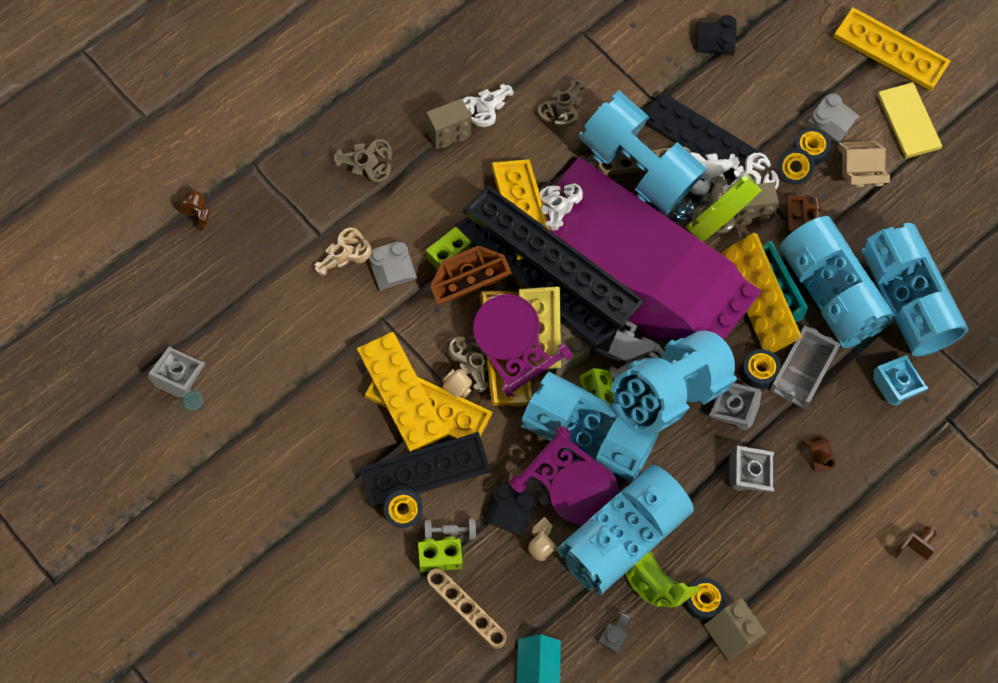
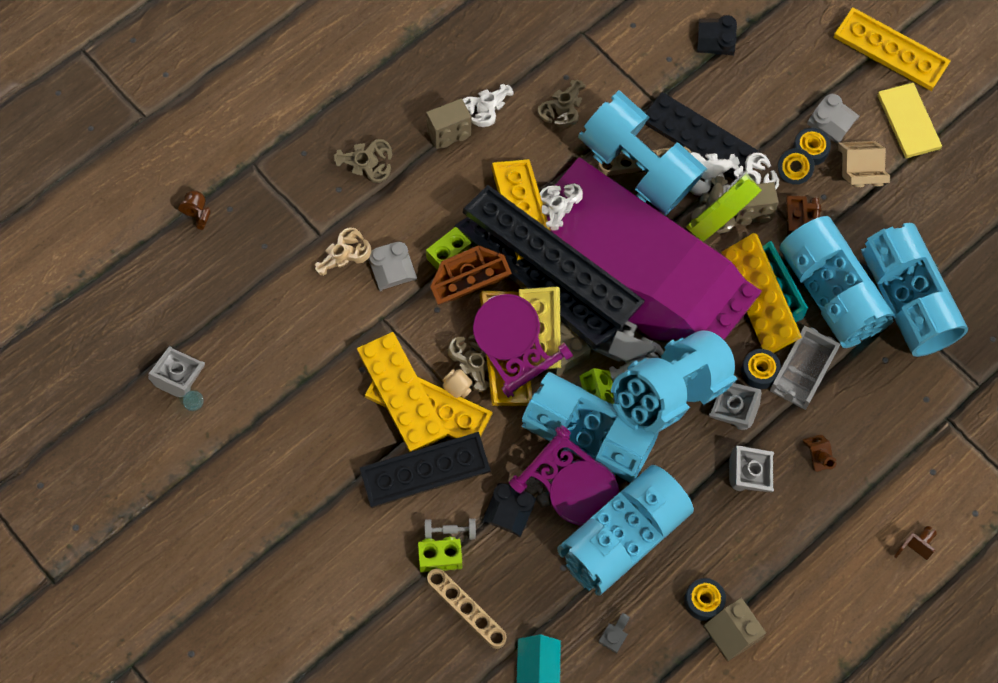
wheel [383,486,423,528] -> none
tan piece [528,517,558,561] -> none
lime windscreen [625,551,700,608] -> none
clear light blue plate [673,200,694,219] -> none
medium azure slope [874,355,928,405] -> none

